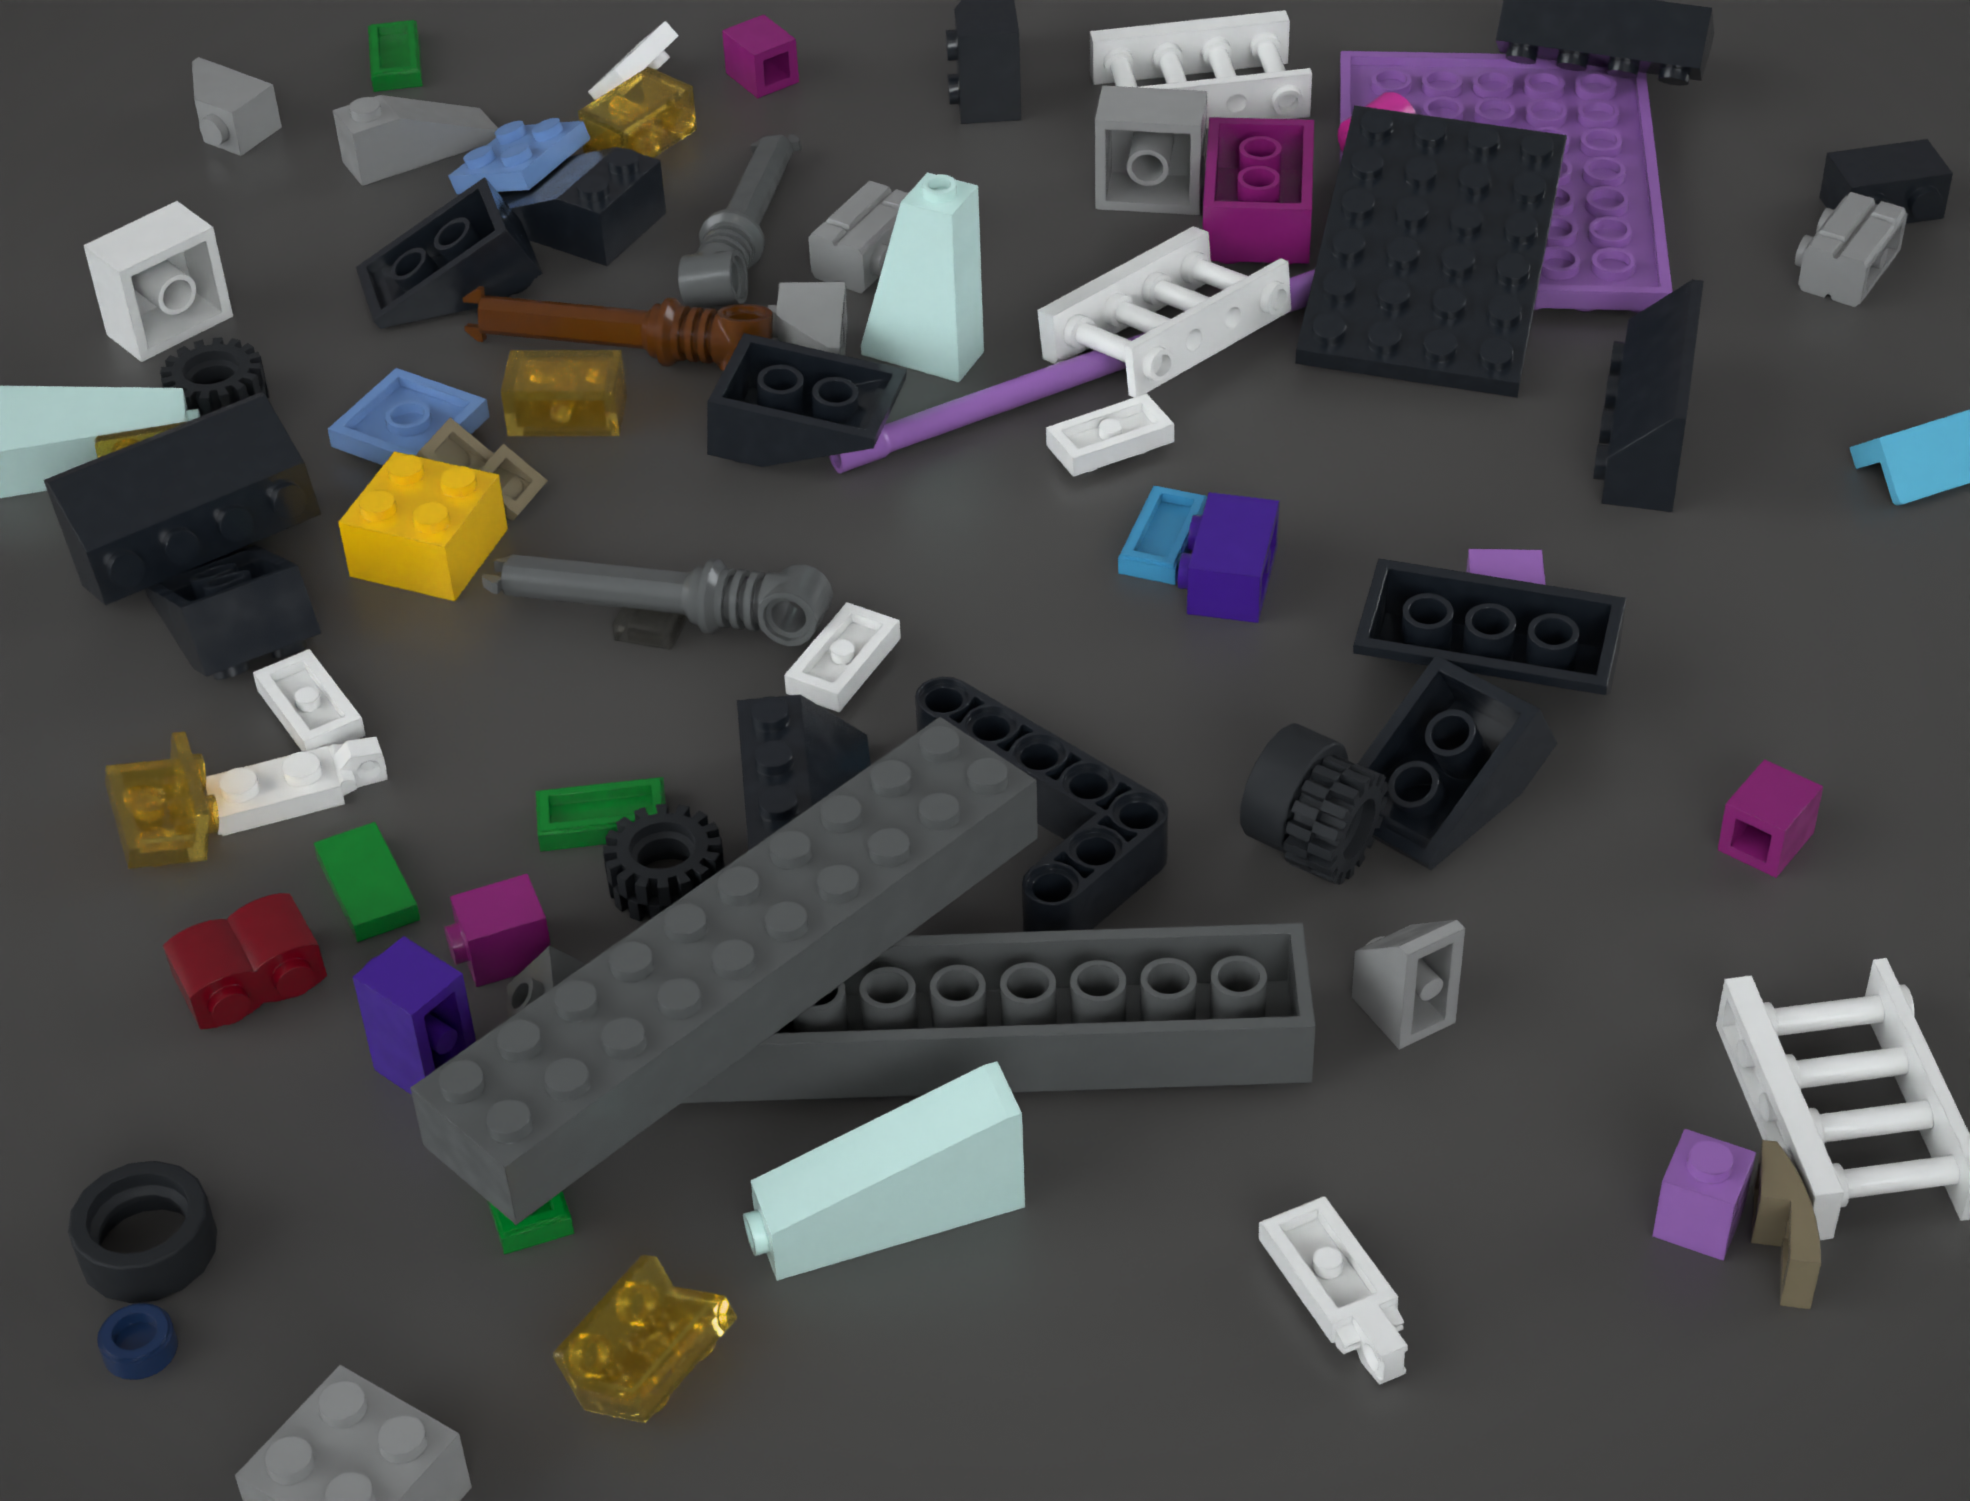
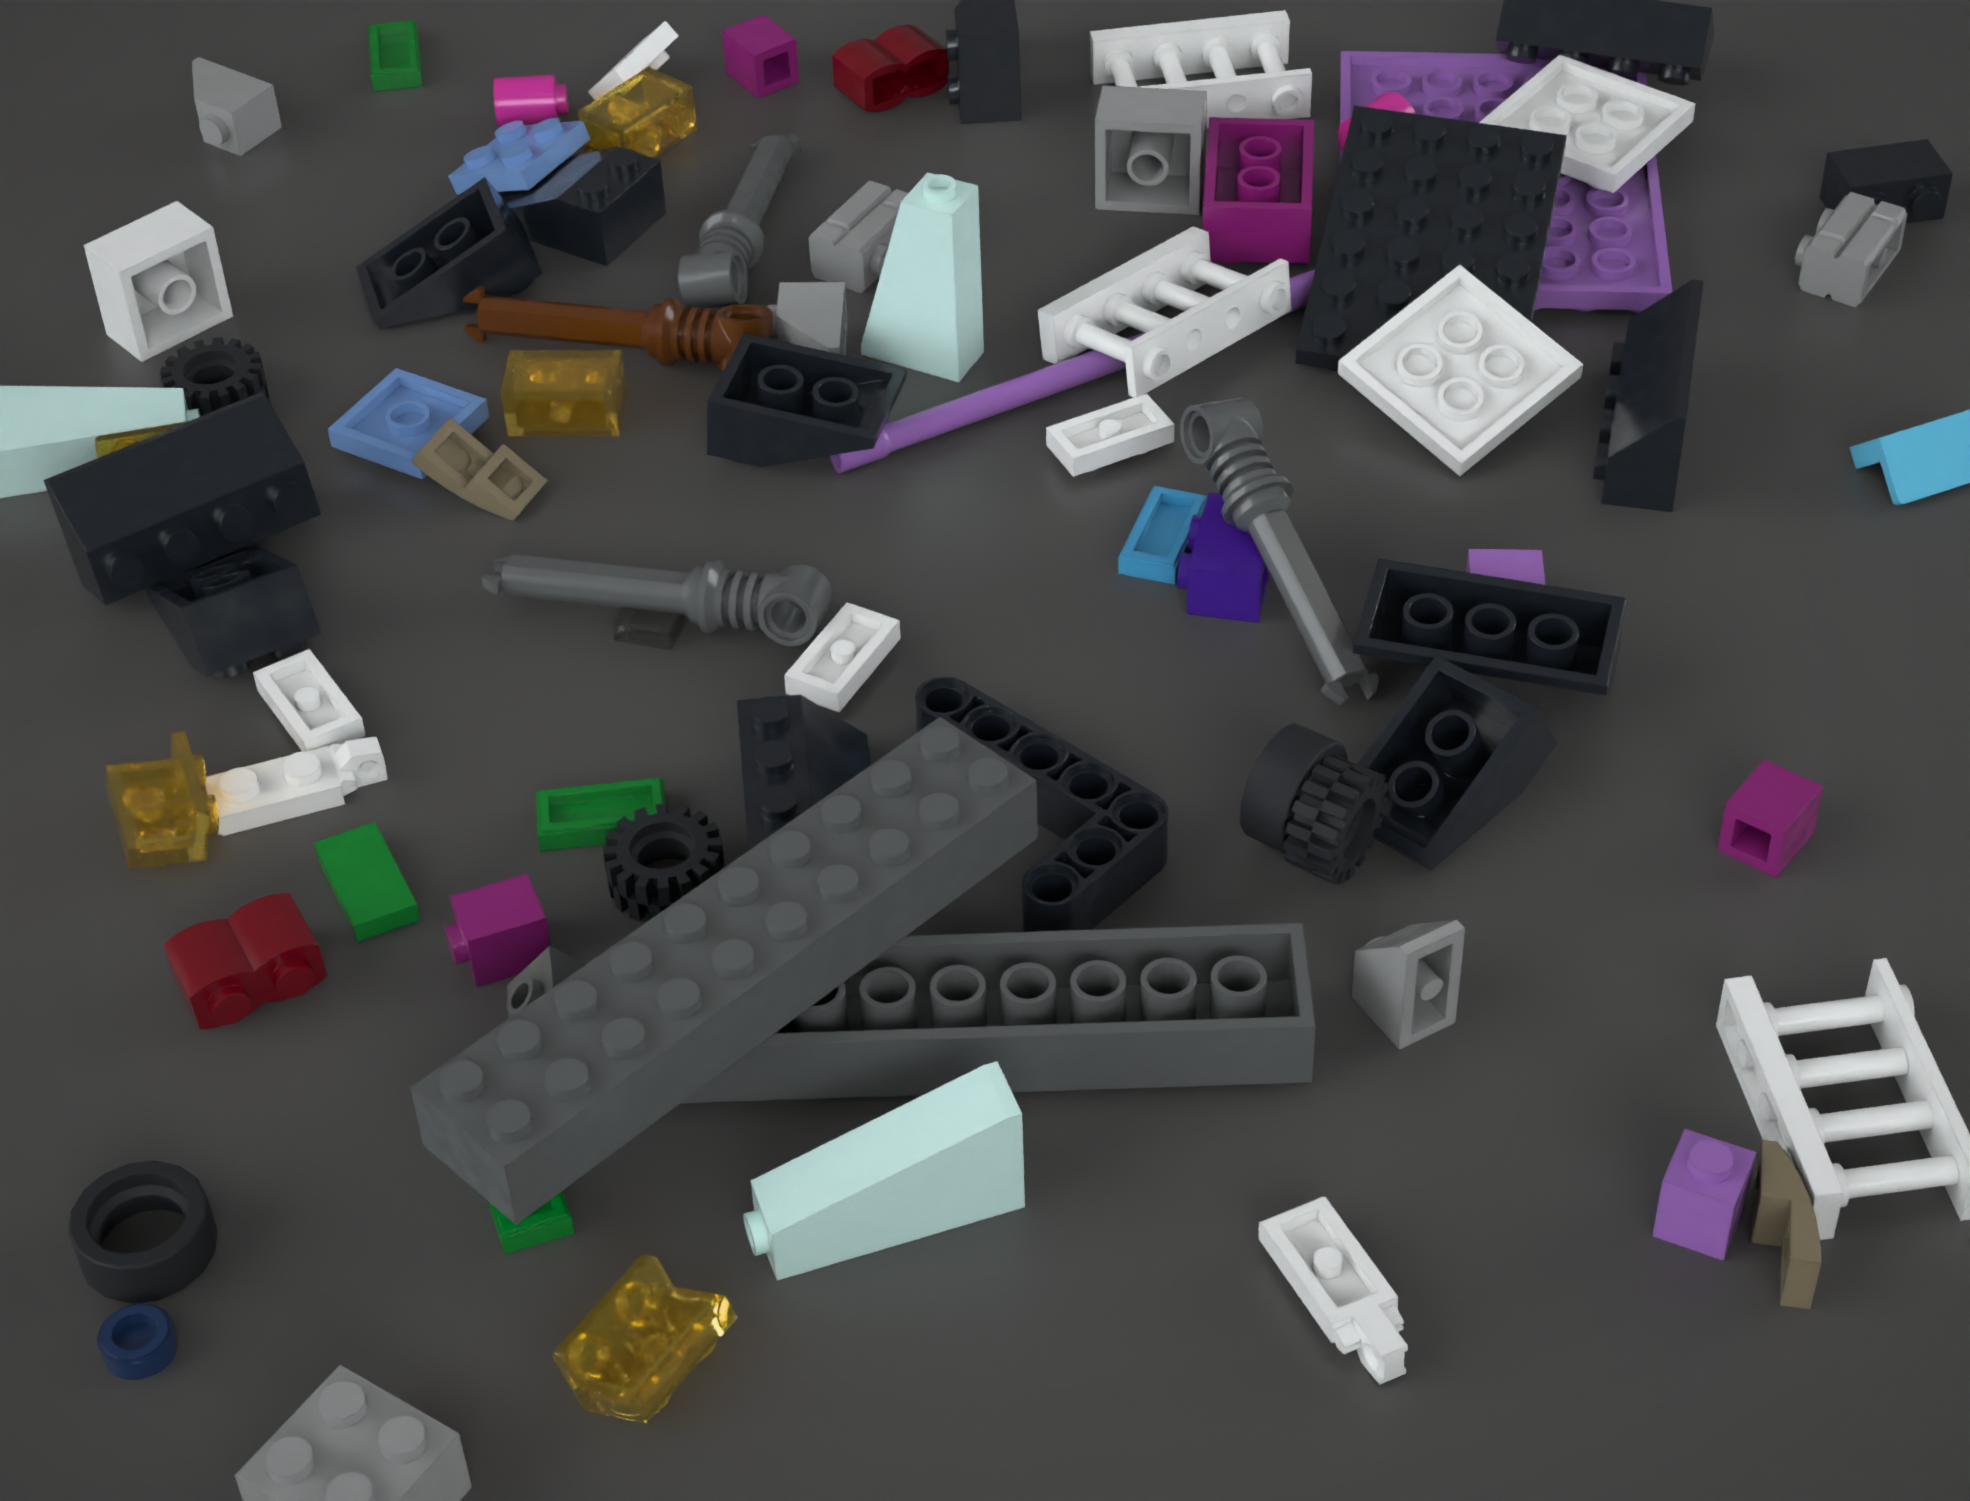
light grey slope [333,95,498,186] -> none
yellow brick [338,451,508,601] -> none
dark purple brick [353,936,476,1095] -> none
none -> dark pink brick [493,74,569,128]
none -> dark red brick [832,25,949,112]
none -> dark grey piece [1180,398,1379,706]
none -> white plate [1338,265,1583,476]
none -> white plate [1479,55,1696,193]

